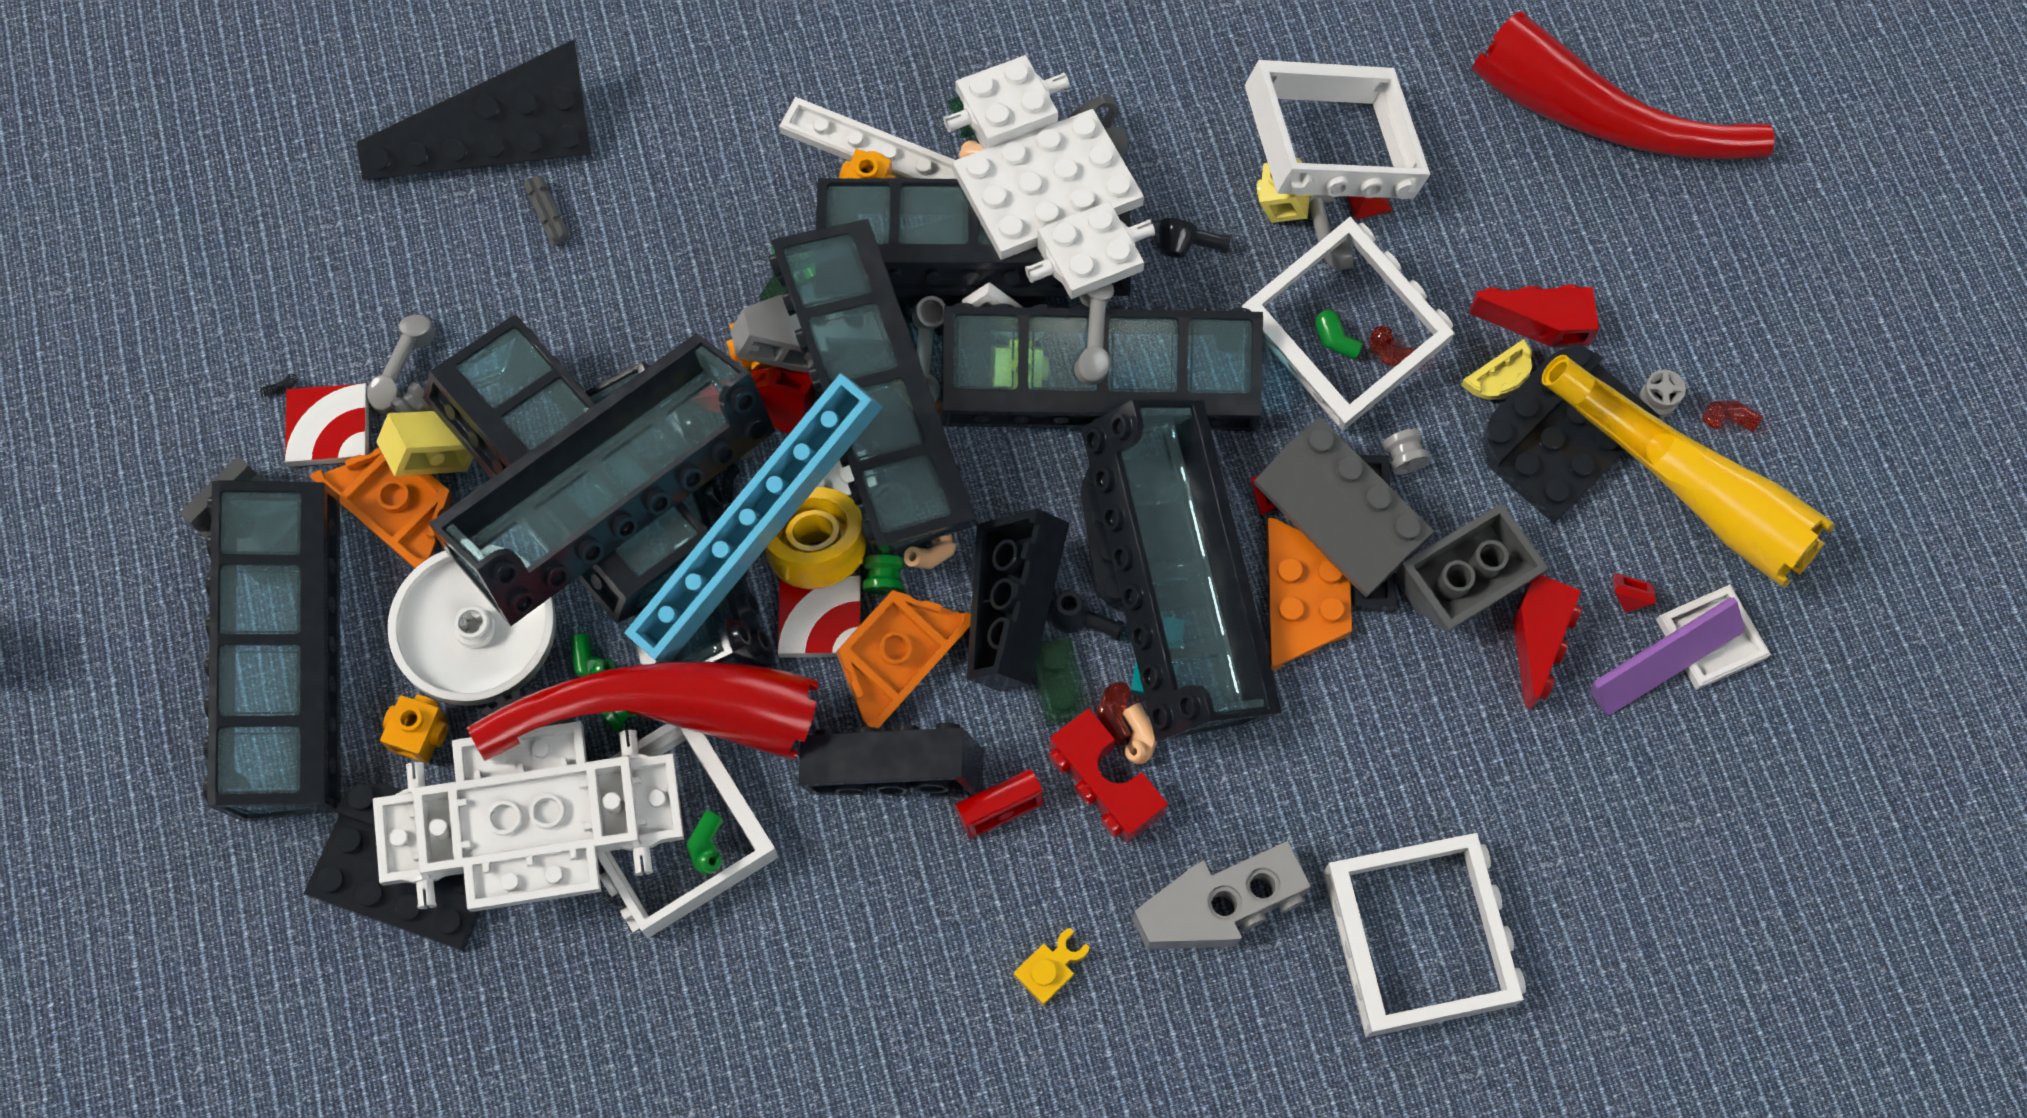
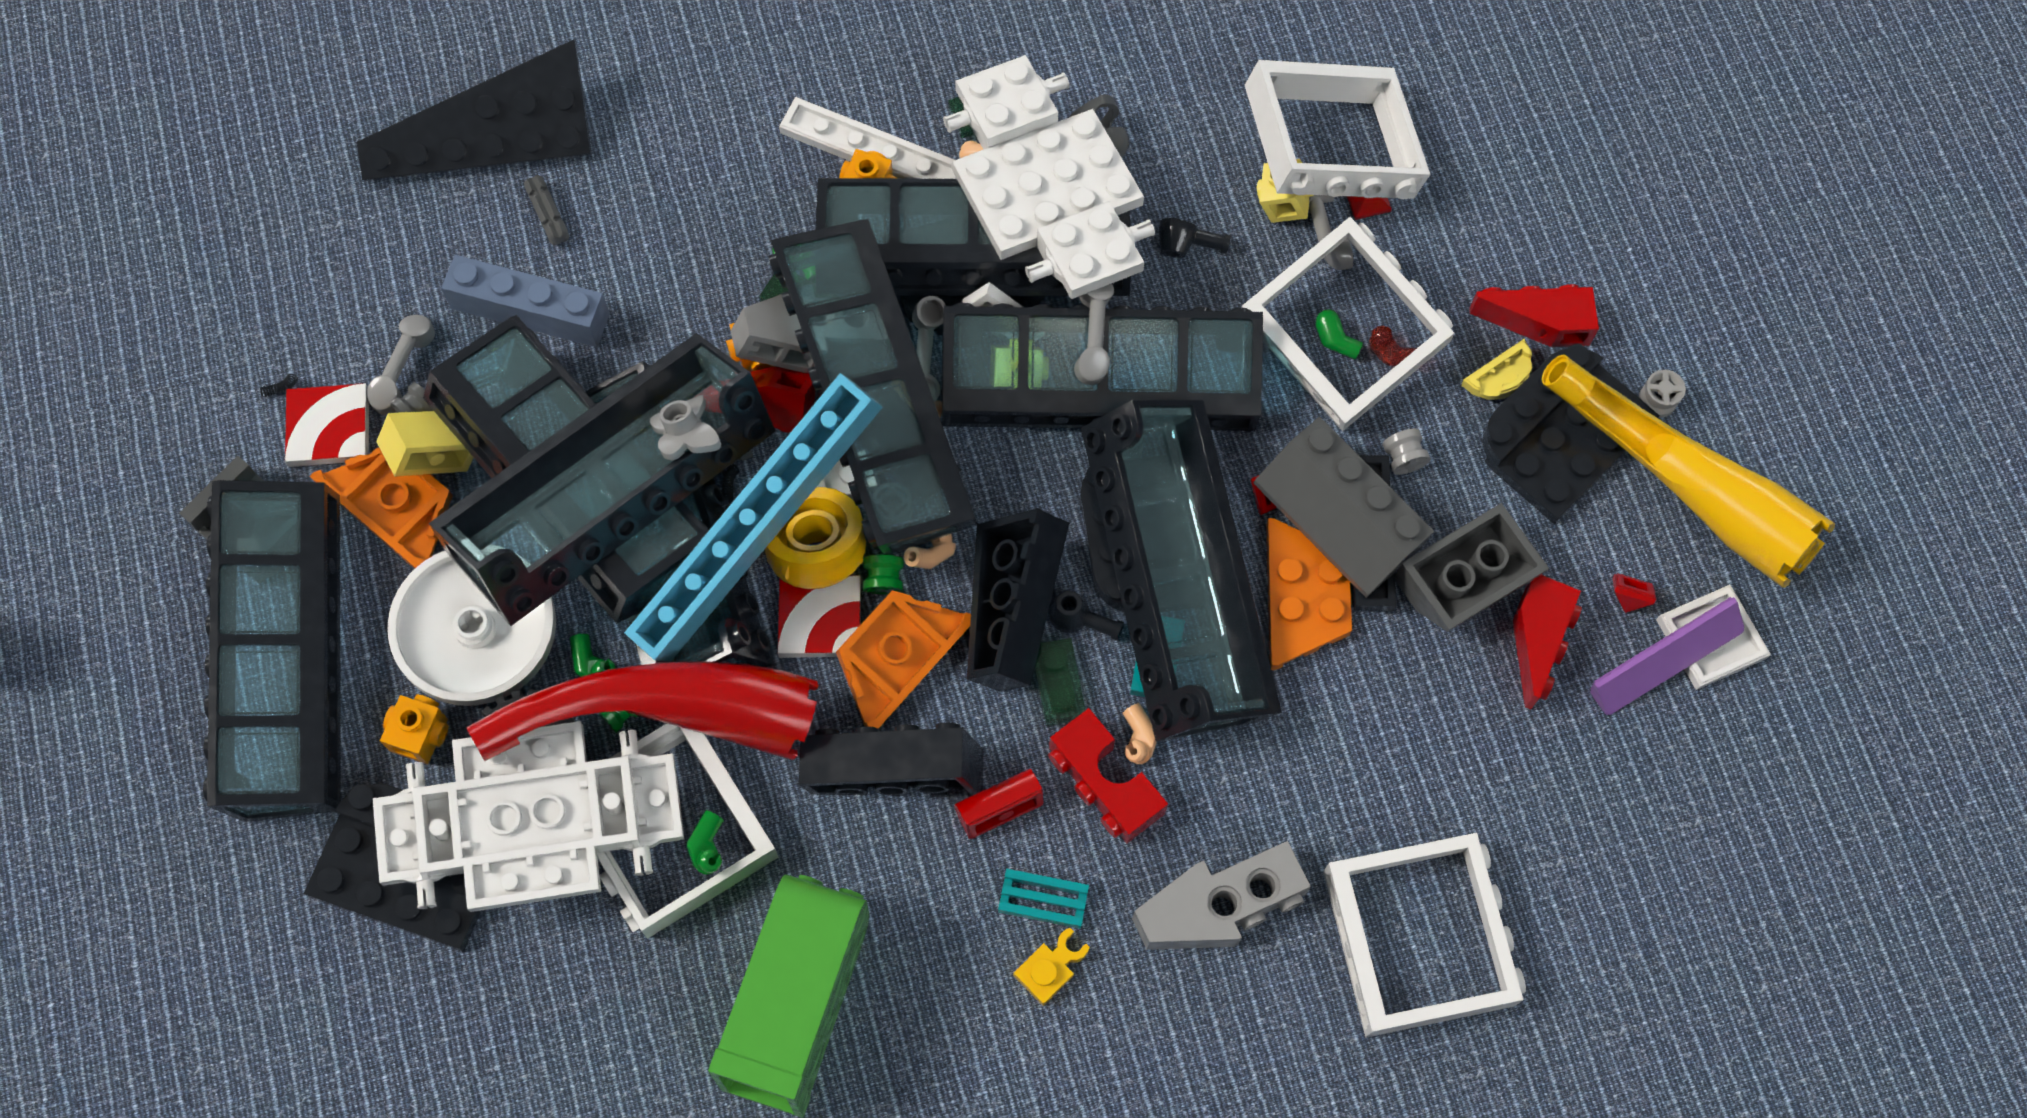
clear red arm [1097,681,1132,745] -> none
red brick [1471,10,1775,159] -> none
clear red arm [1702,400,1763,433] -> none
none -> sand blue brick [441,255,610,347]
none -> light grey animal [650,395,721,461]
none -> bright green piece [708,874,870,1118]
none -> teal tile [998,868,1089,929]

